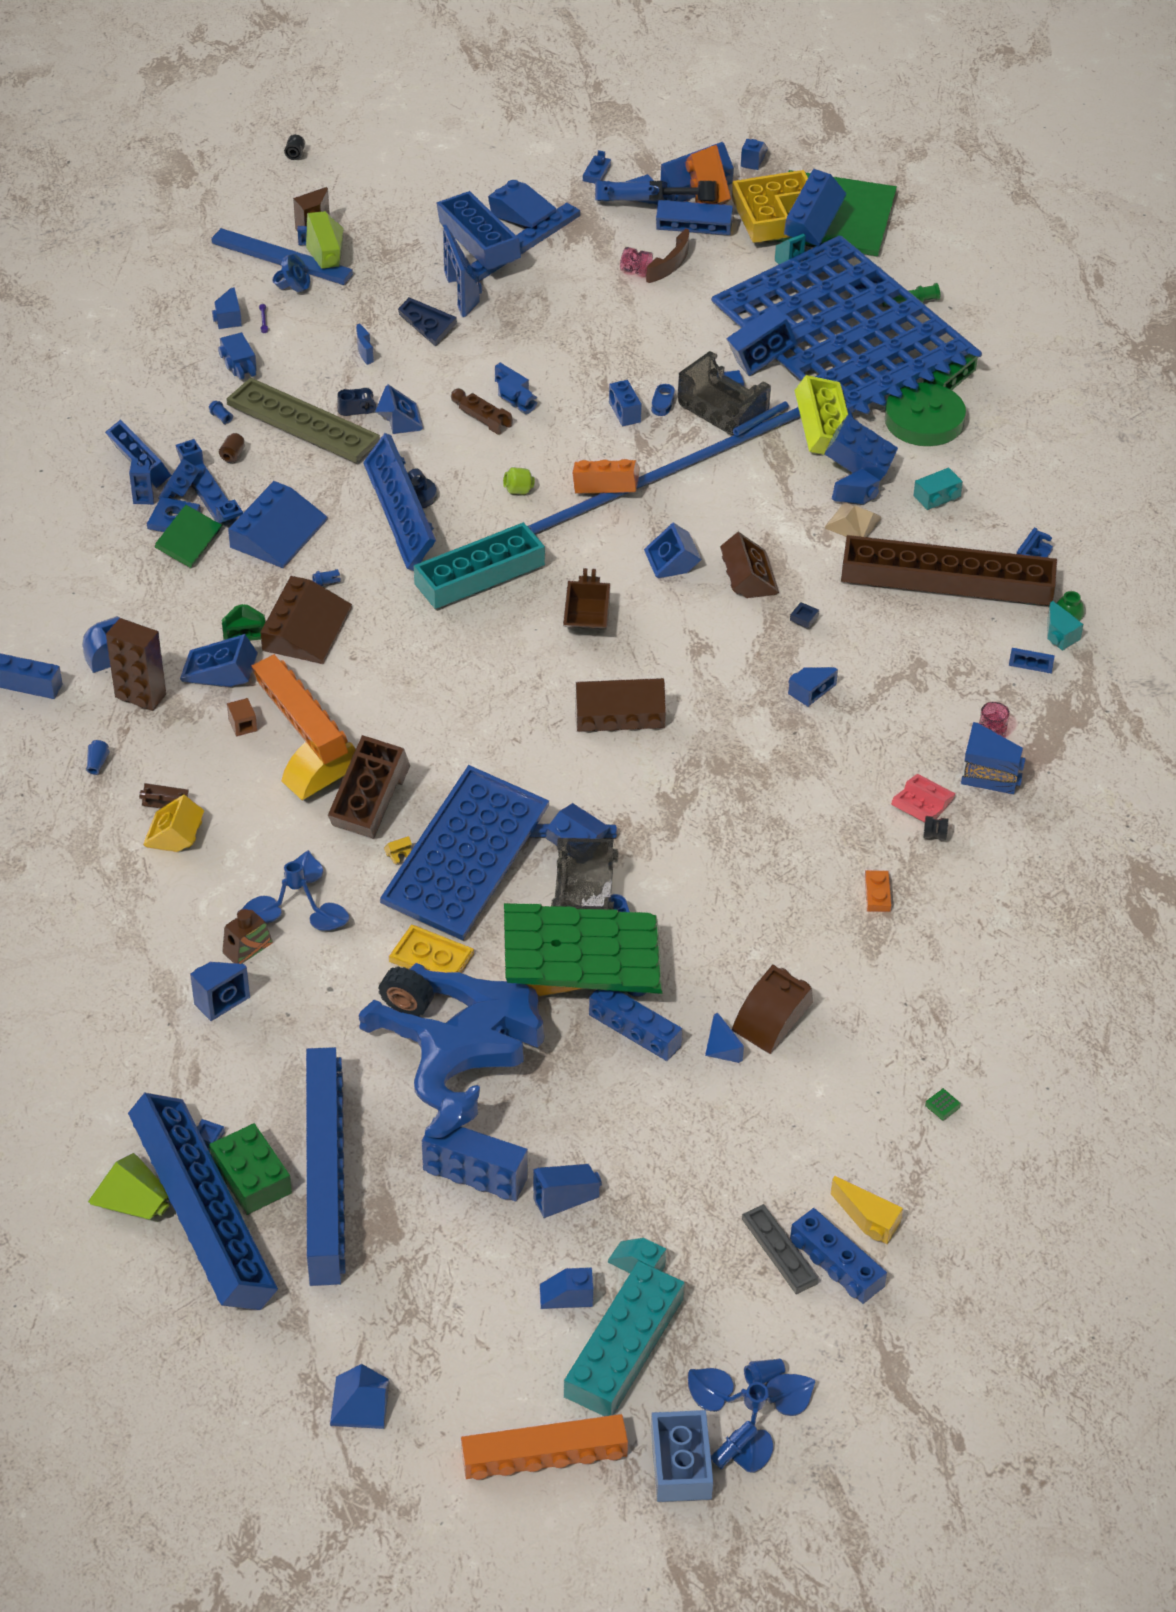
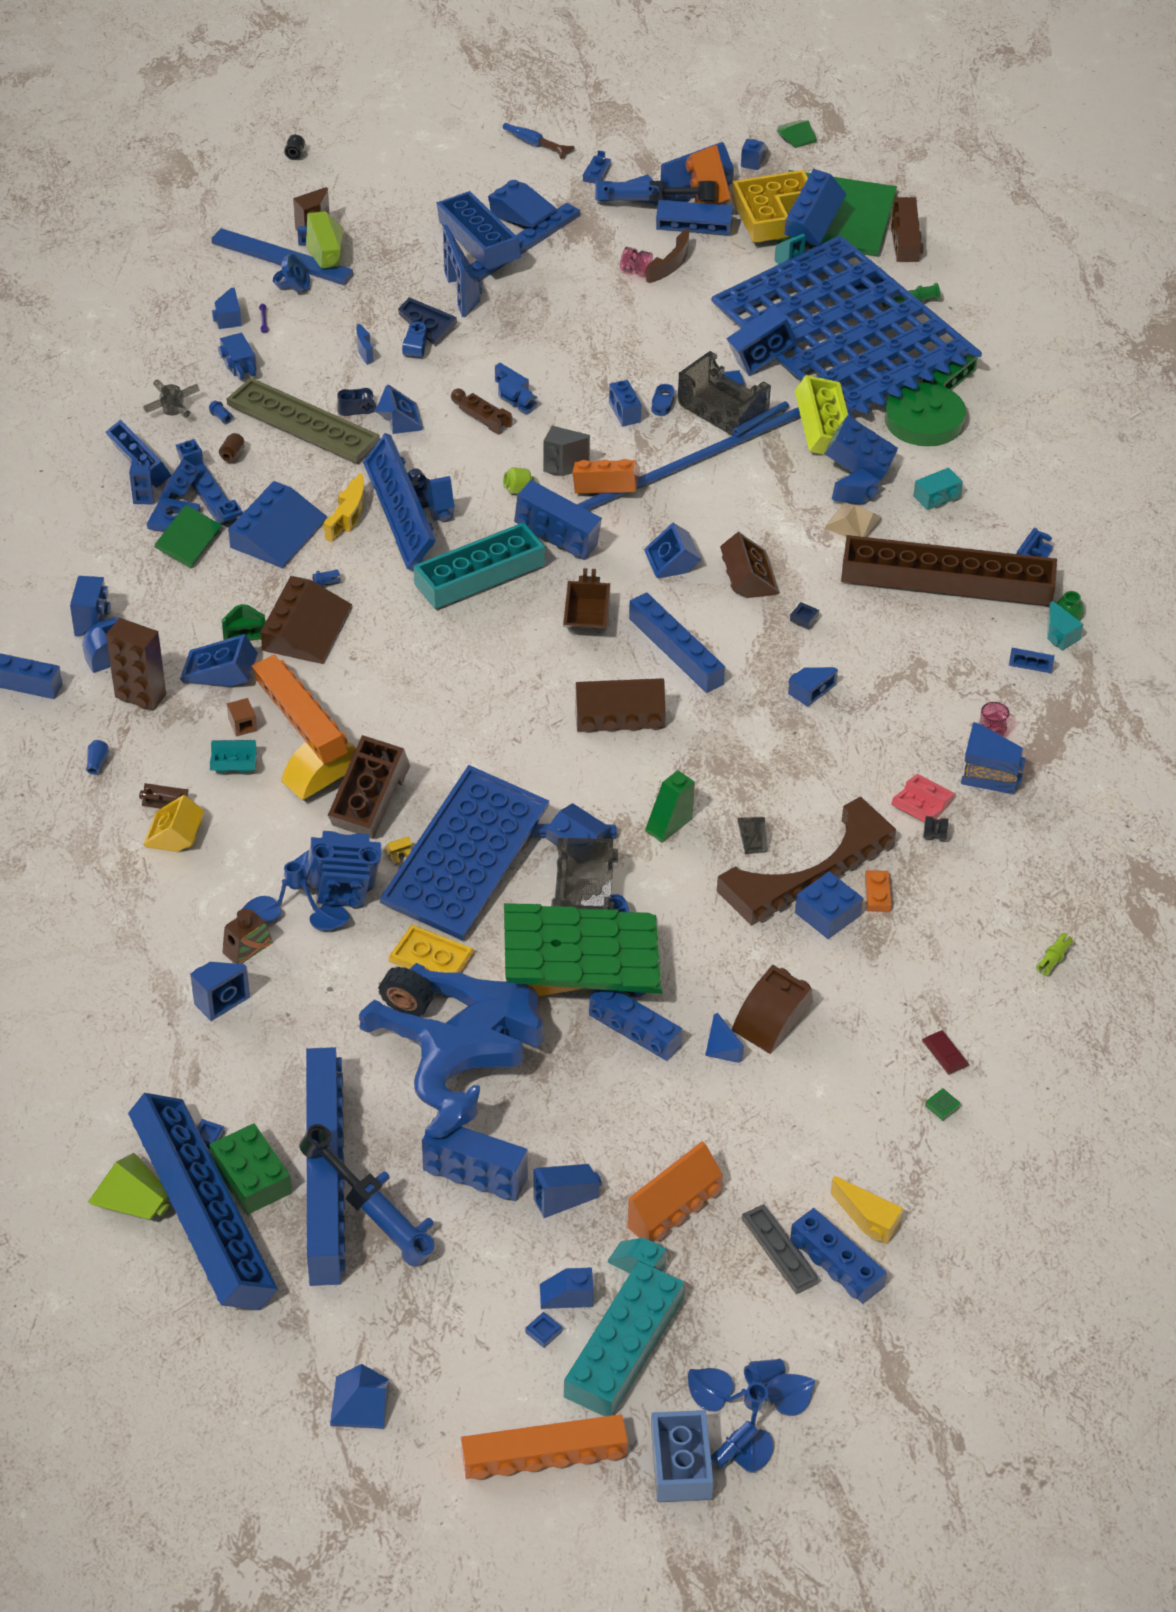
none -> blue slope [70,575,111,637]
none -> clear smoke bar [143,379,200,418]
none -> teal bracket [210,740,257,773]
none -> piece [299,1124,434,1266]
none -> blue piece [305,831,381,907]
none -> yellow slope [323,473,365,542]
none -> blue piece [402,322,427,358]
none -> blue slope [427,476,455,521]
none -> blue piece [502,122,575,159]
none -> blue brick [514,480,602,560]
none -> blue tile [525,1312,562,1348]
none -> dark grey slope [543,426,590,476]
none -> orange slope [627,1141,723,1242]
none -> blue brick [629,592,725,693]
none -> green slope [645,770,695,843]
none -> reddish brown arch [717,796,896,926]
none -> clear smoke slope [737,816,768,854]
none -> green slope [777,120,817,148]
none -> blue brick [795,871,863,939]
none -> reddish brown wedge [891,197,923,262]
none -> dark red tile [922,1030,969,1075]
none -> lime pin [1036,933,1073,976]

